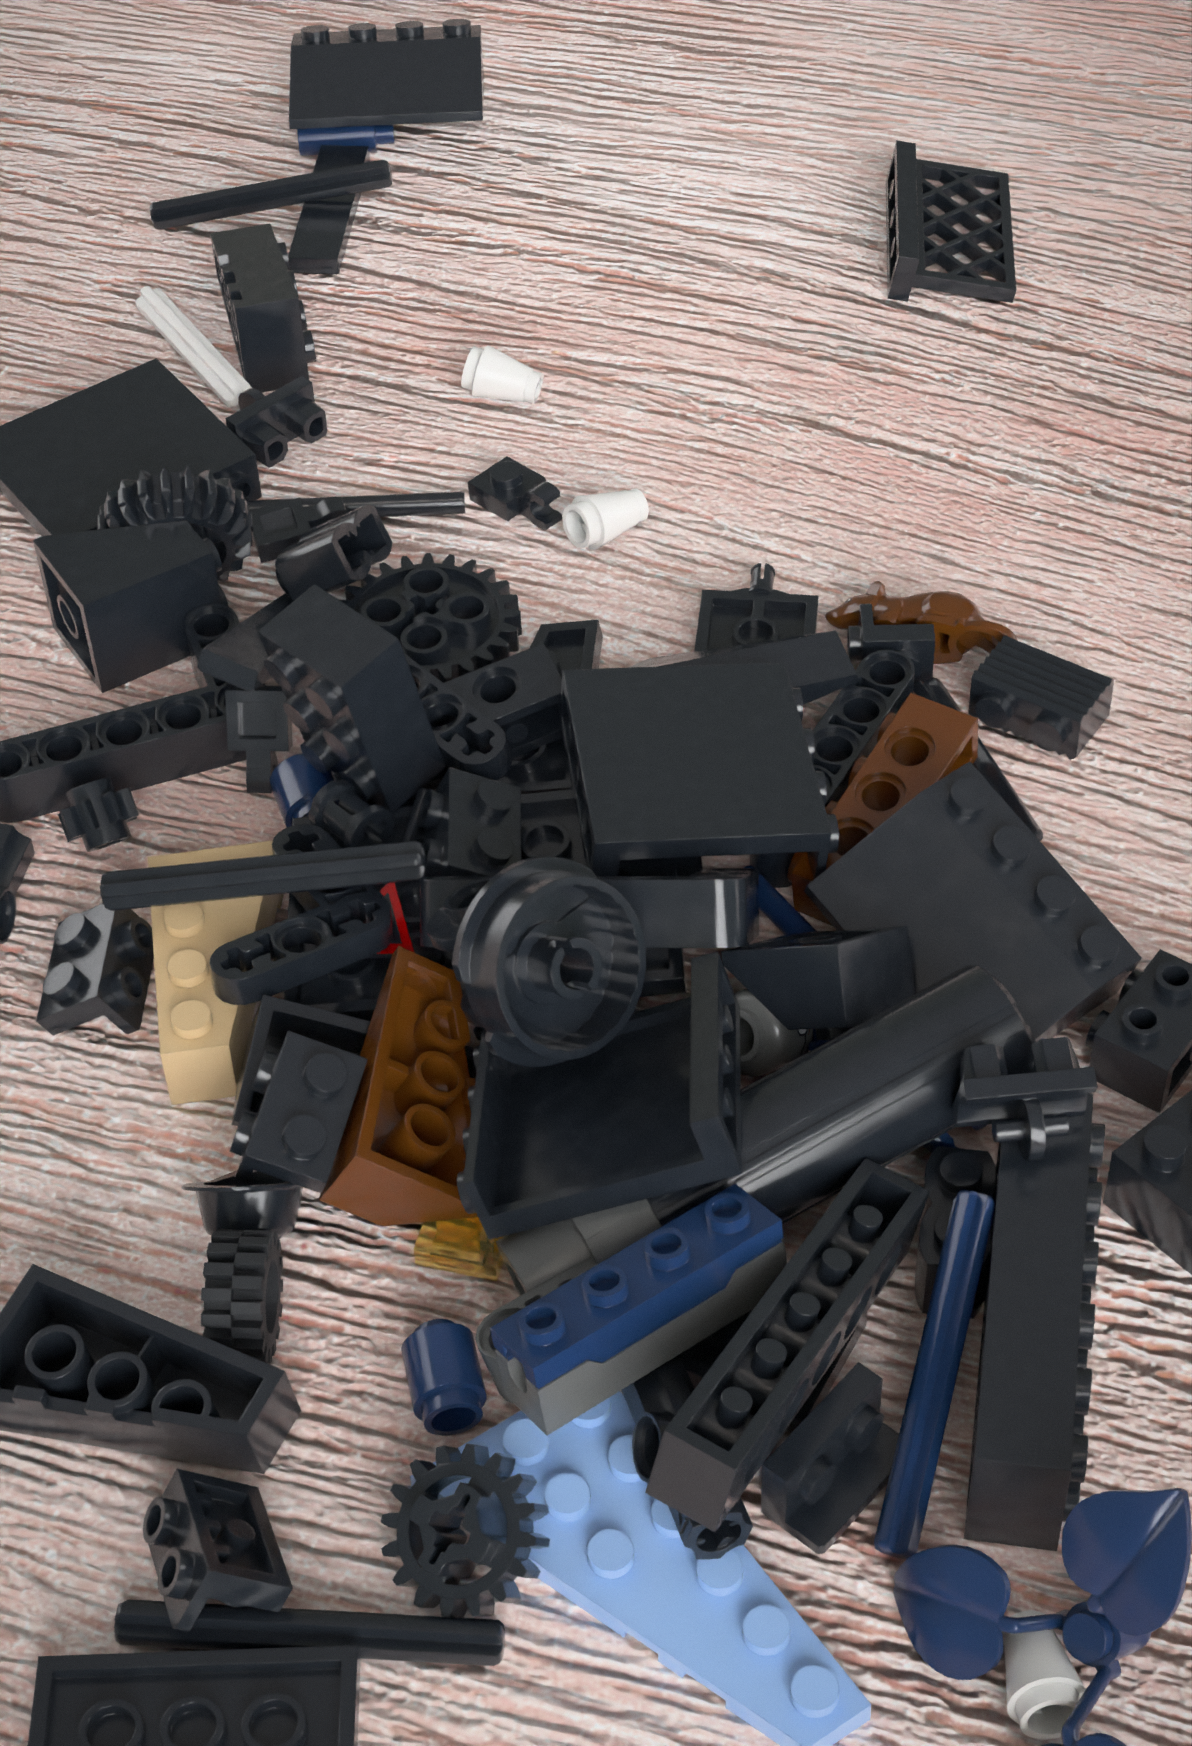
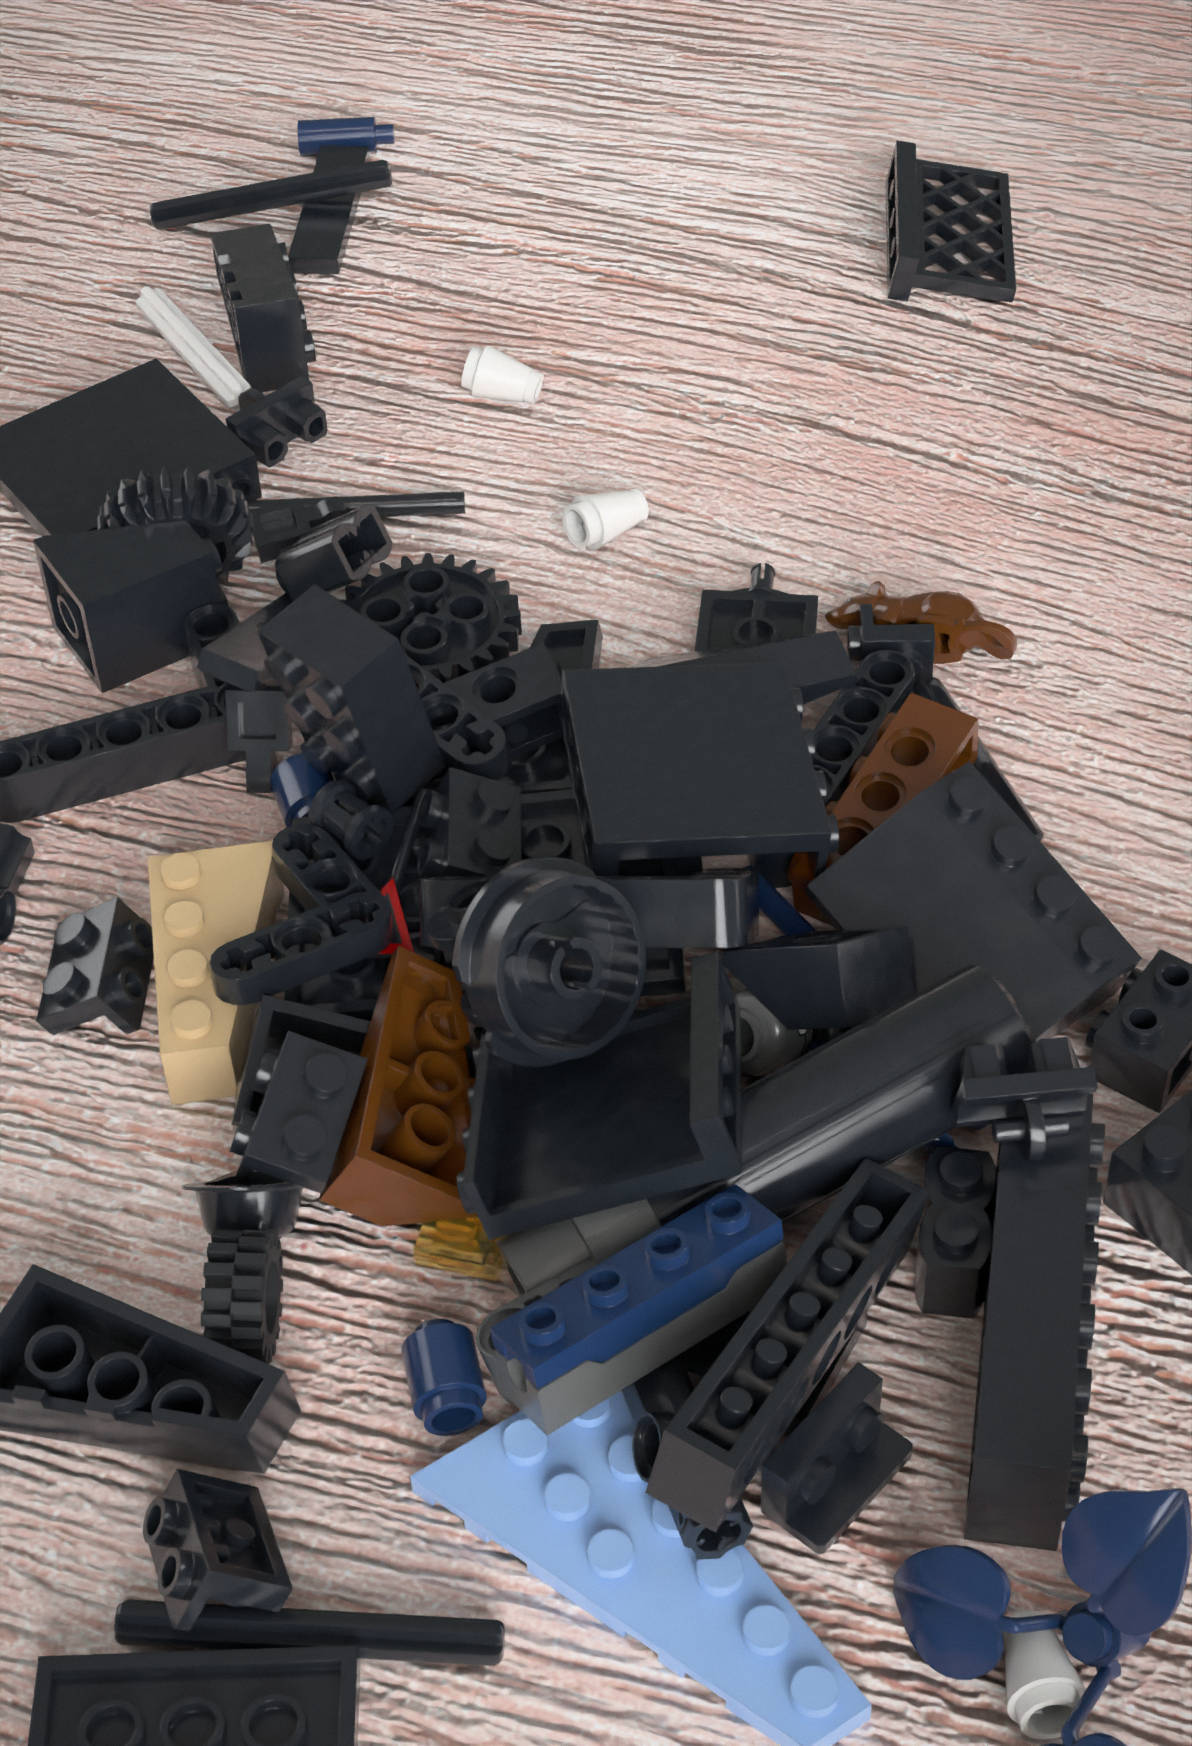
black gear [58,777,139,852] -> none
black axle [100,840,426,911] -> none
black slope [289,19,484,129] -> none
black gear [381,1444,550,1618] -> none
black plate [468,456,563,530] -> none
dark blue axle [874,1190,996,1559] -> none
black brick [968,635,1114,760] -> none

